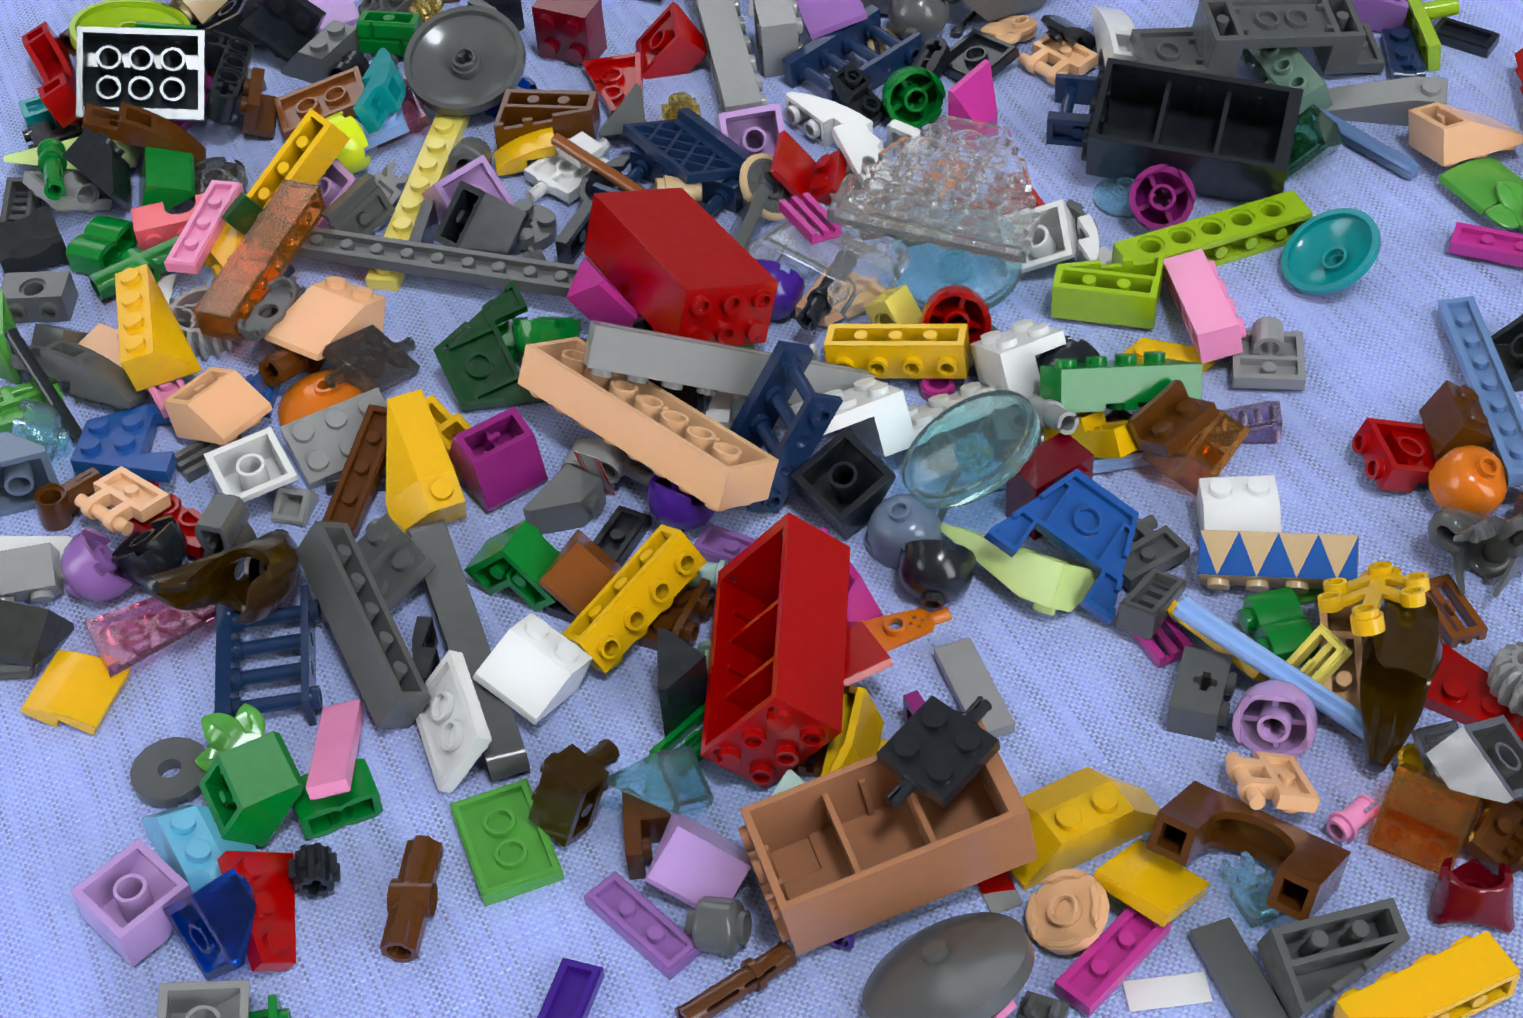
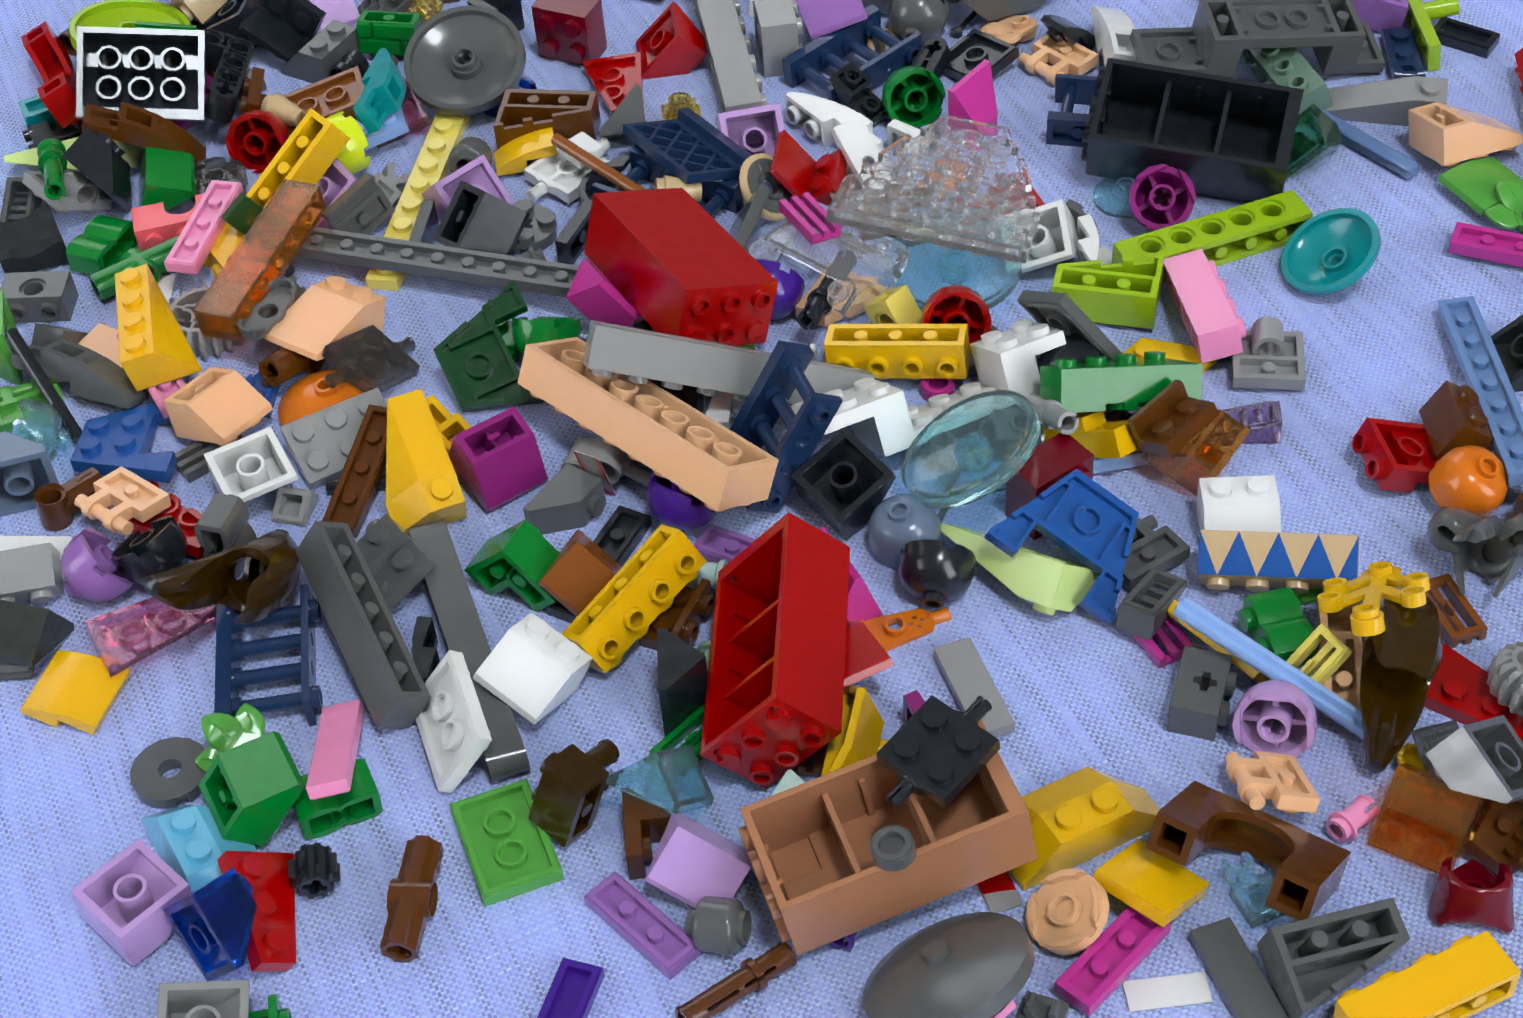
none -> red cylinder [225,109,290,174]
none -> tan cone [261,93,307,127]
none -> dark grey tile [870,825,916,872]
none -> dark grey tile [1017,290,1122,361]

